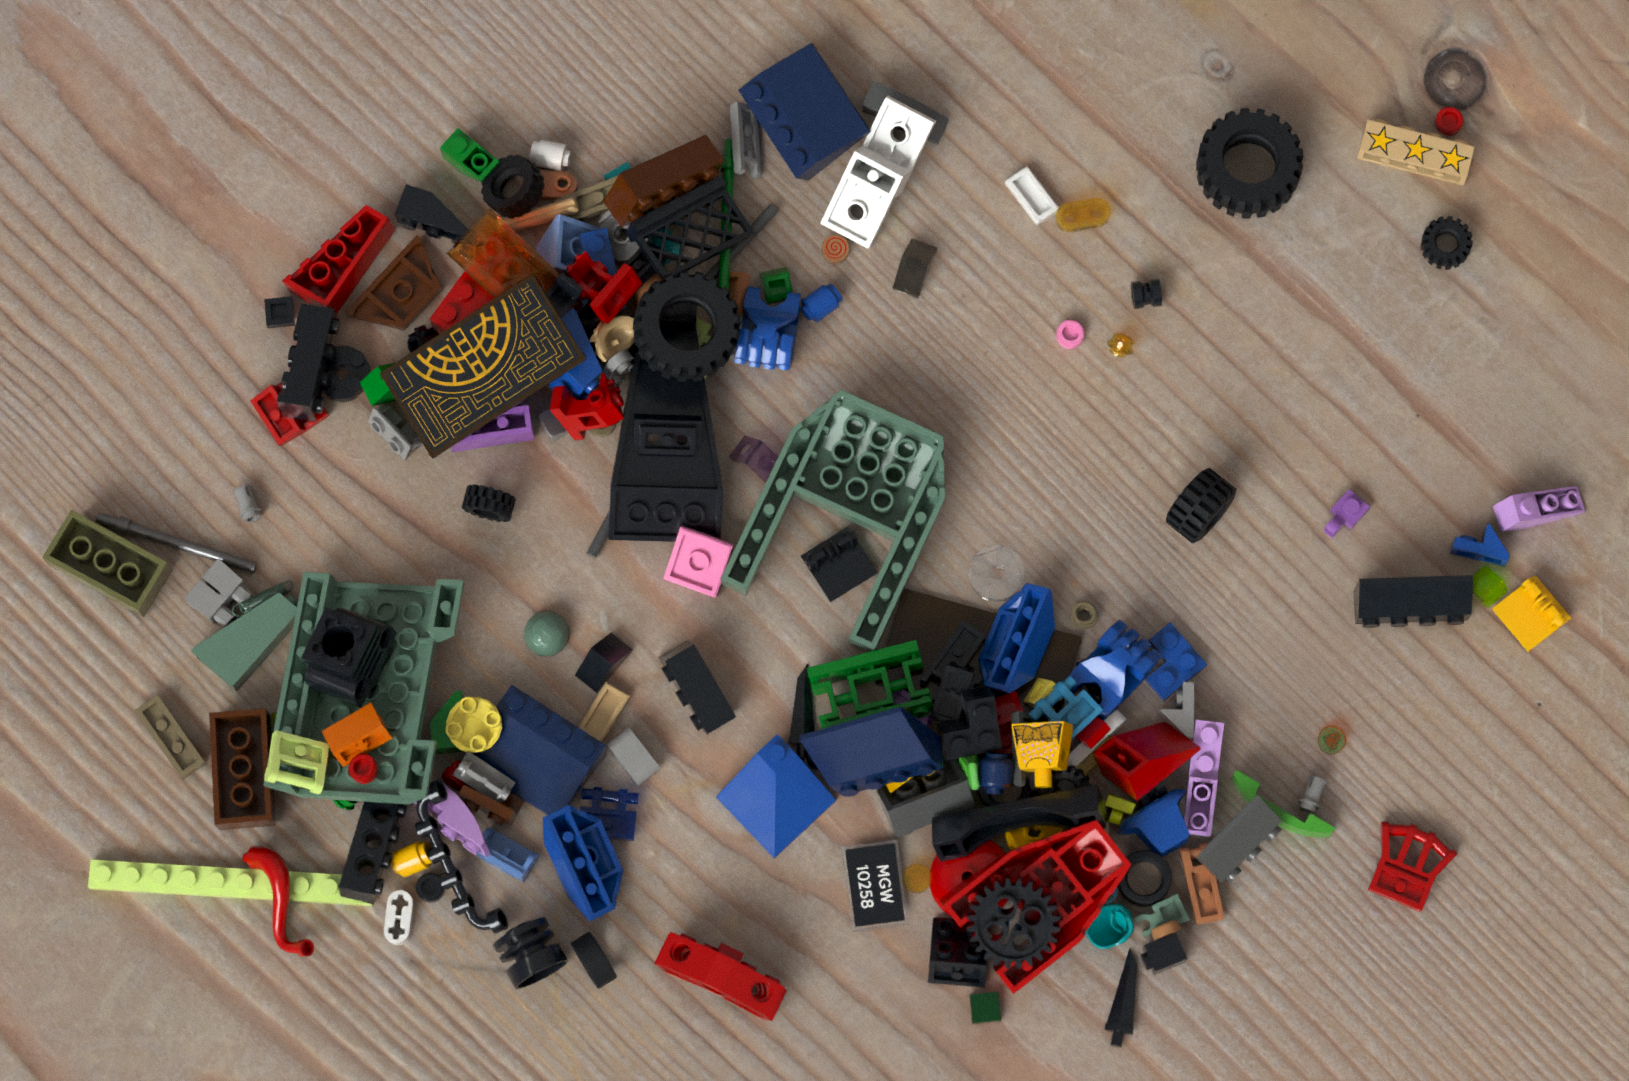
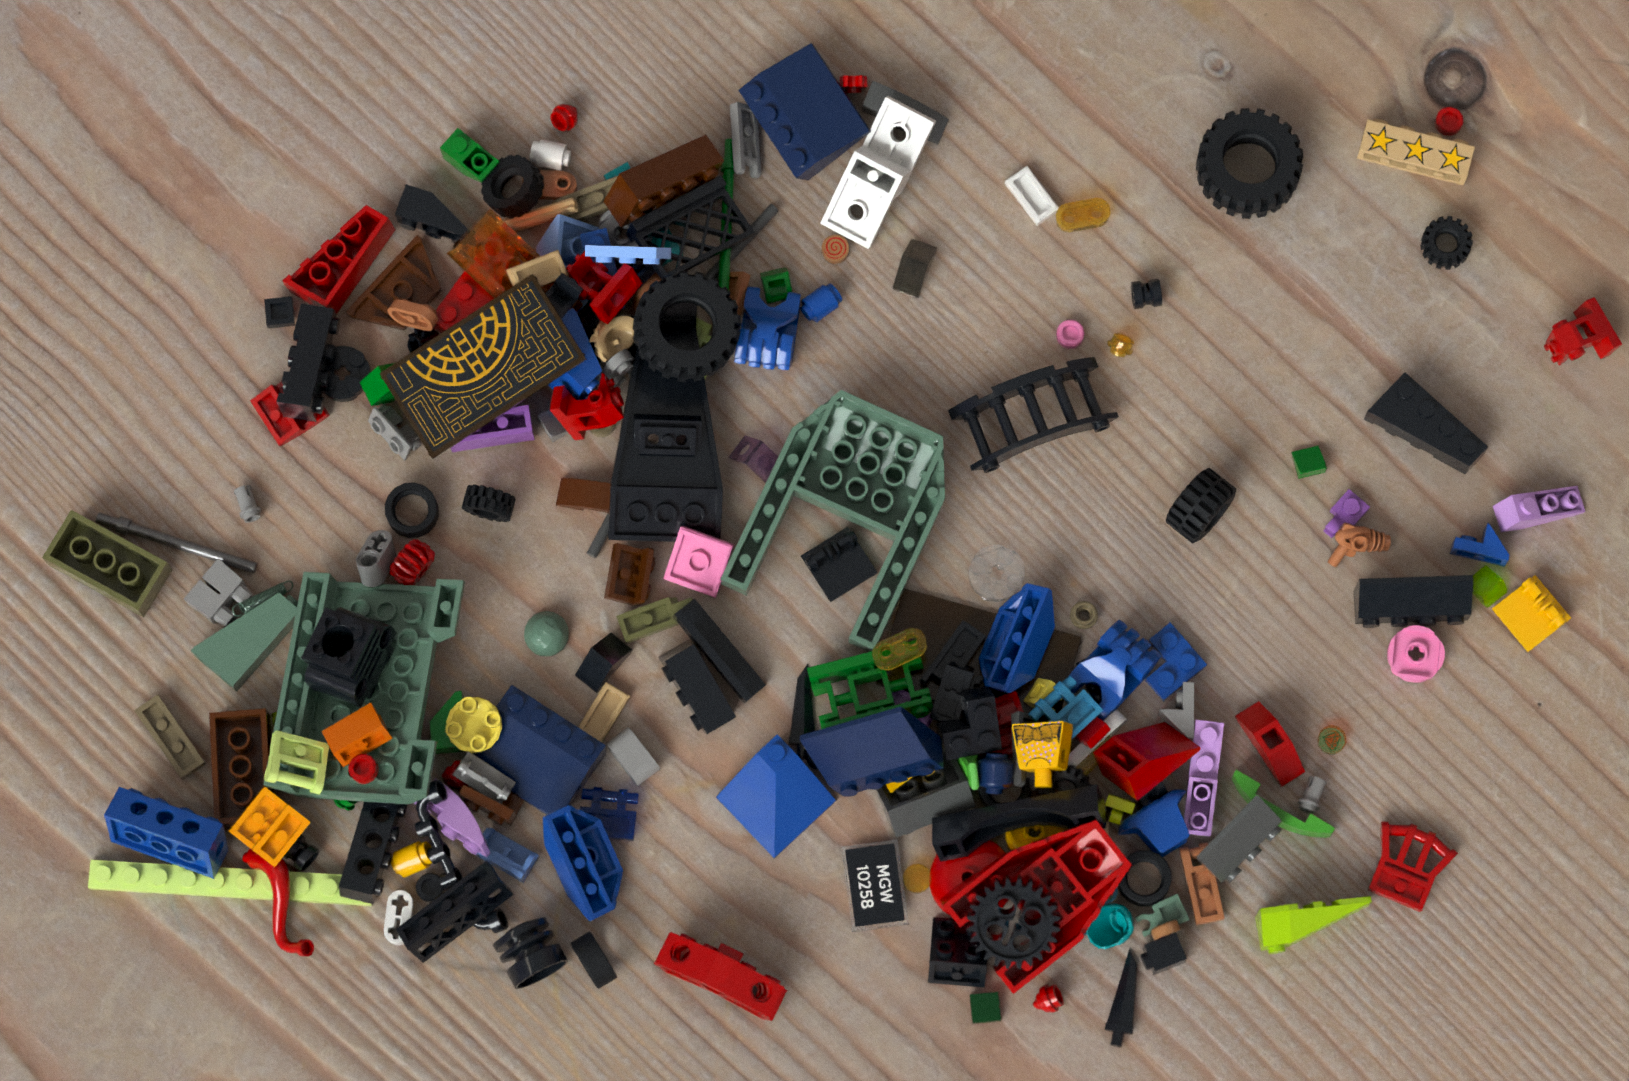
none -> blue brick [104,787,229,879]
none -> light orange slope [228,786,310,867]
none -> black wheel [283,834,320,872]
none -> light grey beam [356,530,397,587]
none -> black tyre [385,482,439,538]
none -> nougat plate [388,299,438,331]
none -> red gear [390,539,435,585]
none -> black fence [396,860,514,963]
none -> tan tile [506,250,569,287]
none -> red plate [550,104,578,131]
none -> reddish brown slope [556,478,610,513]
none -> light blue wing [585,245,671,264]
none -> reddish brown bracket [604,543,655,606]
none -> olive hinge [616,597,693,644]
none -> black fence [672,598,766,703]
none -> red plate [840,75,867,93]
none -> clear yellow plate [872,628,927,671]
none -> black fence [948,357,1119,473]
none -> red plate [1033,984,1064,1013]
none -> red slope [1235,701,1305,787]
none -> lime wedge [1255,896,1372,954]
none -> green slope [1291,446,1327,479]
none -> nougat piece [1327,523,1391,567]
none -> black wedge [1364,372,1488,474]
none -> bright pink plate [1387,625,1445,683]
none -> red tile [1544,297,1622,366]

